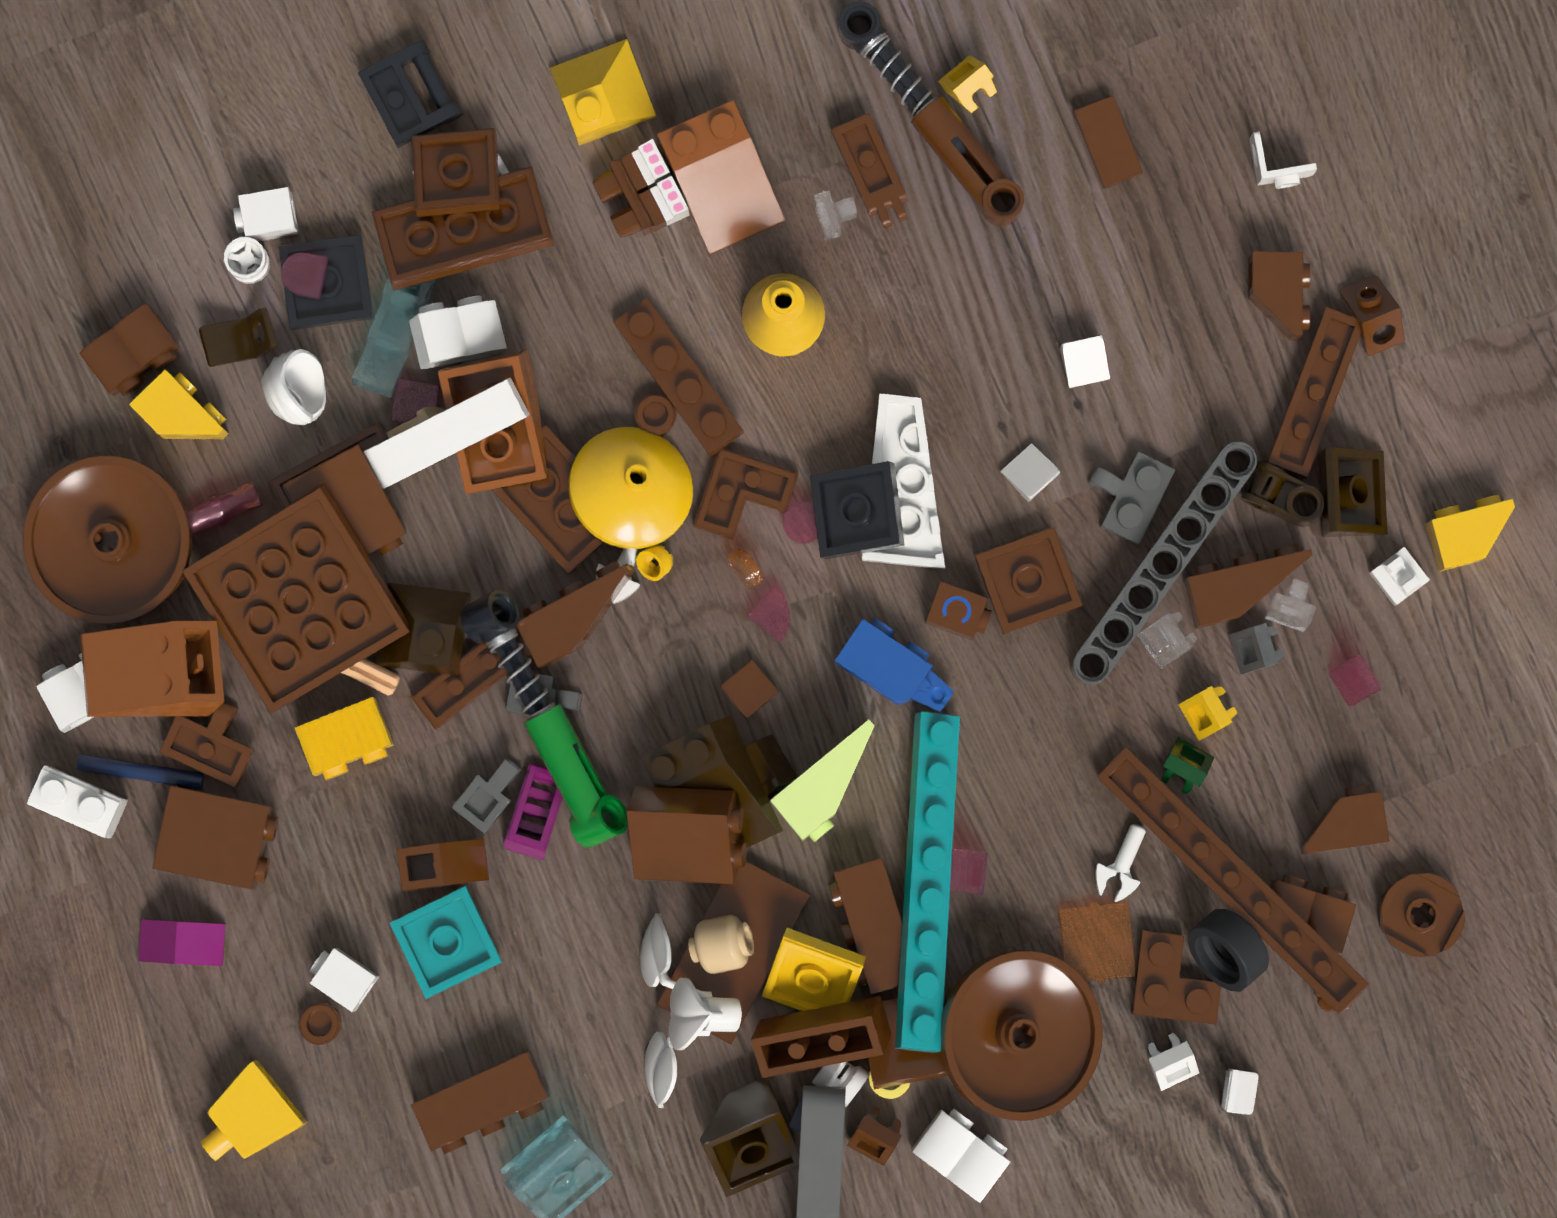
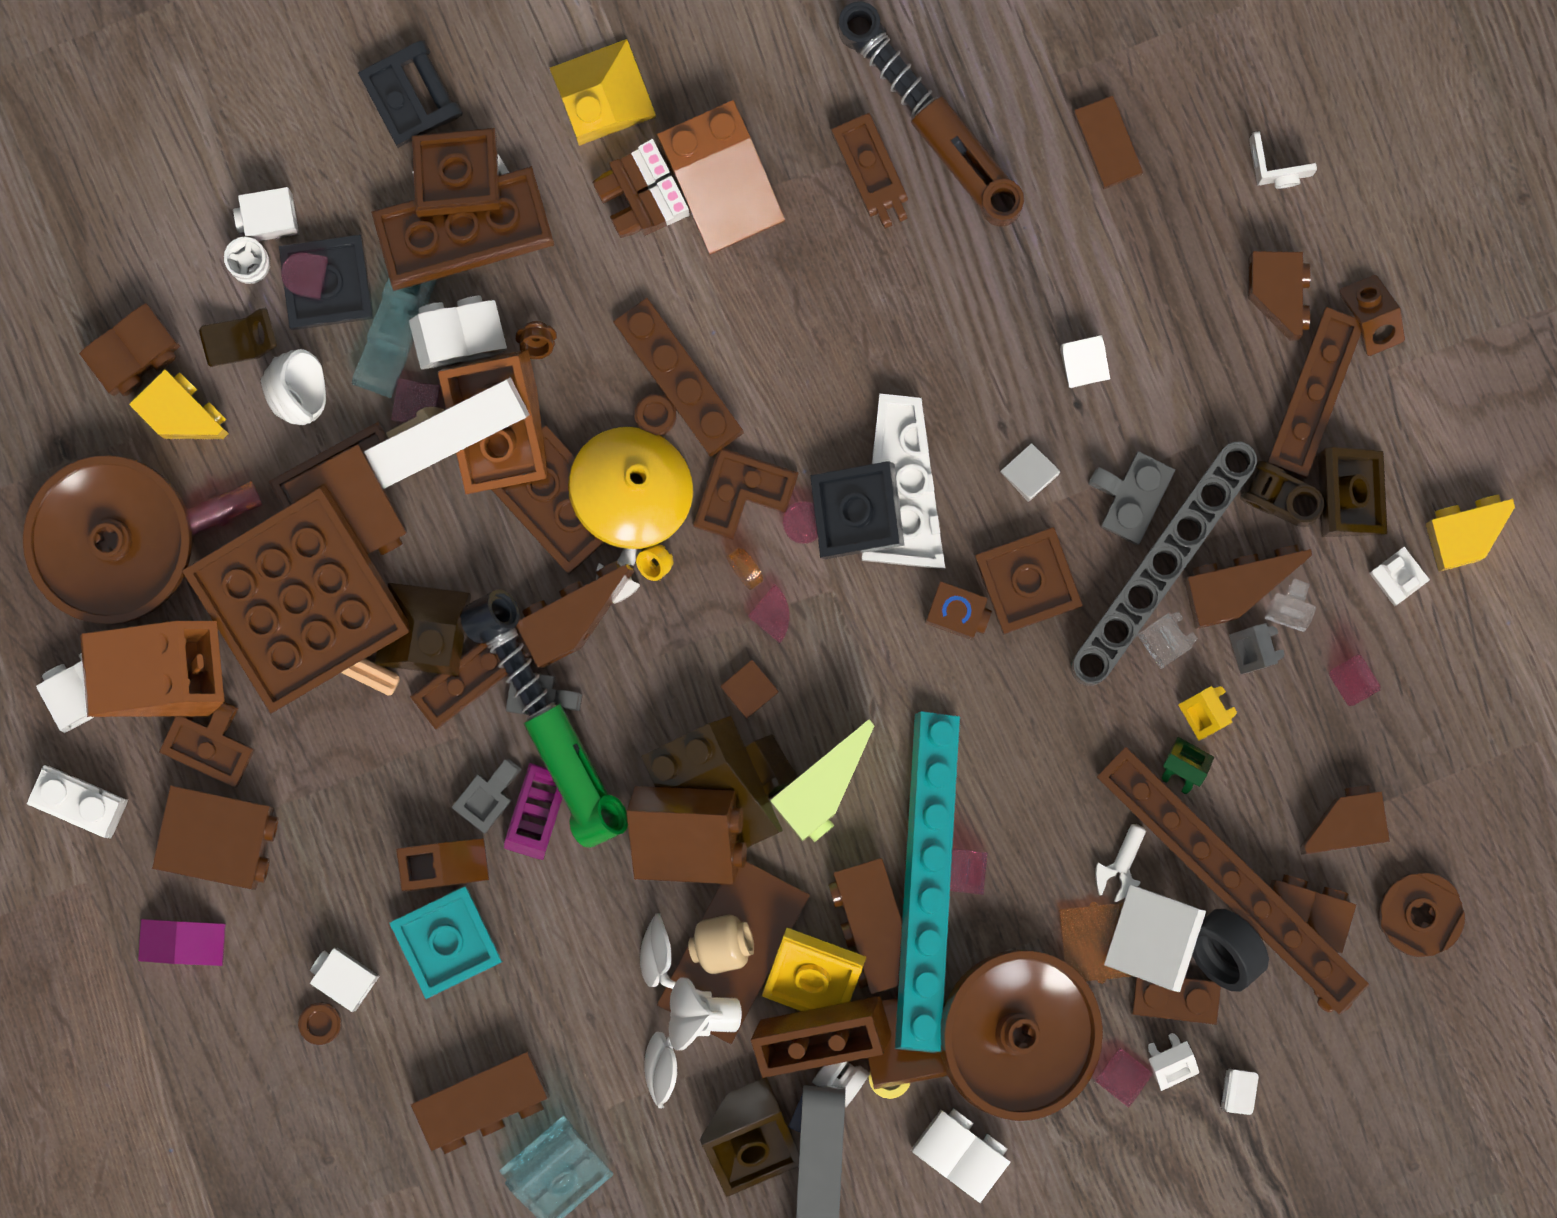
dark blue bar [76,754,204,789] -> none
yellow torso [200,1060,308,1161] -> none
yellow brick [295,697,394,780] -> none
yellow cone [742,273,825,357] -> none
clear tile [813,190,858,241] -> none
blue hinge [834,618,954,713] -> none
reddish brown tile [847,1107,902,1166] -> none
yellow tile [938,55,997,113] -> none
none -> reddish brown plate [516,321,557,359]
none -> clear pink slope [1094,1048,1153,1108]
none -> white tile [1104,885,1206,992]

